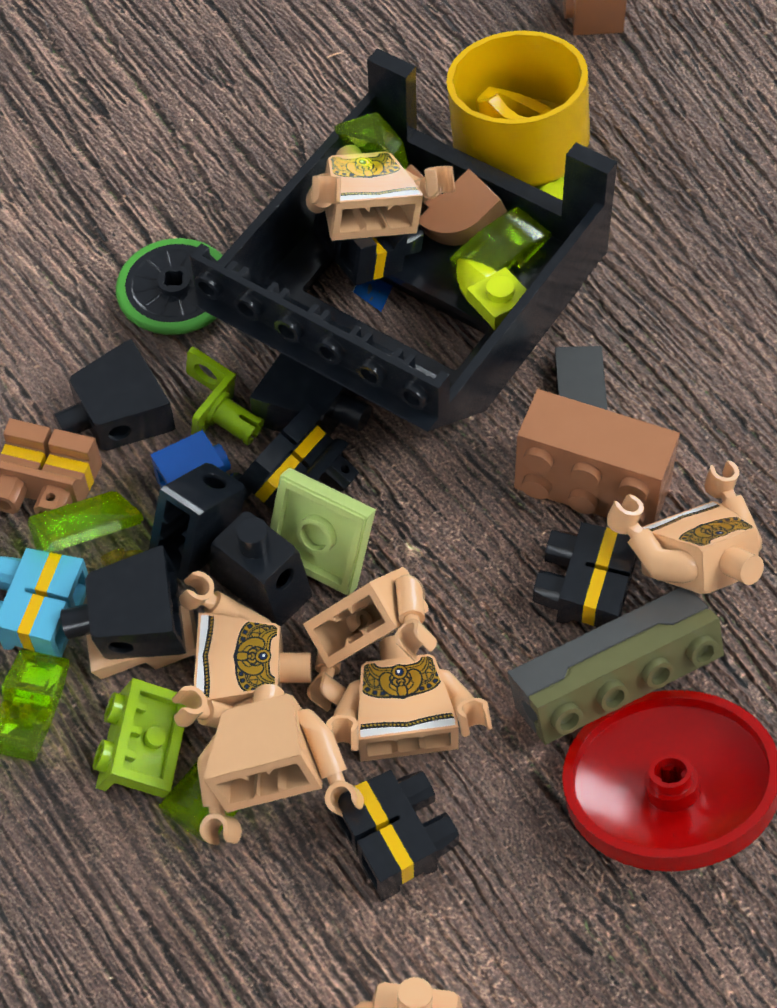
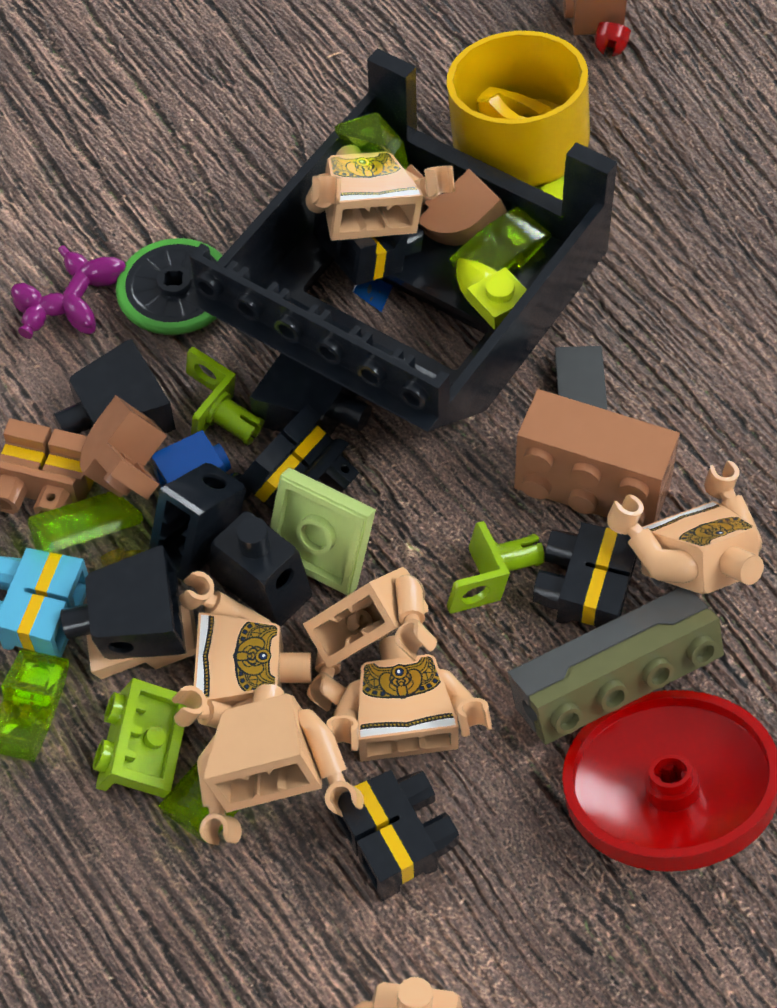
none -> magenta piece [11,245,126,339]
none -> nougat brick [80,395,167,500]
none -> lime bracket [446,521,545,614]
none -> red hinge [595,22,631,57]

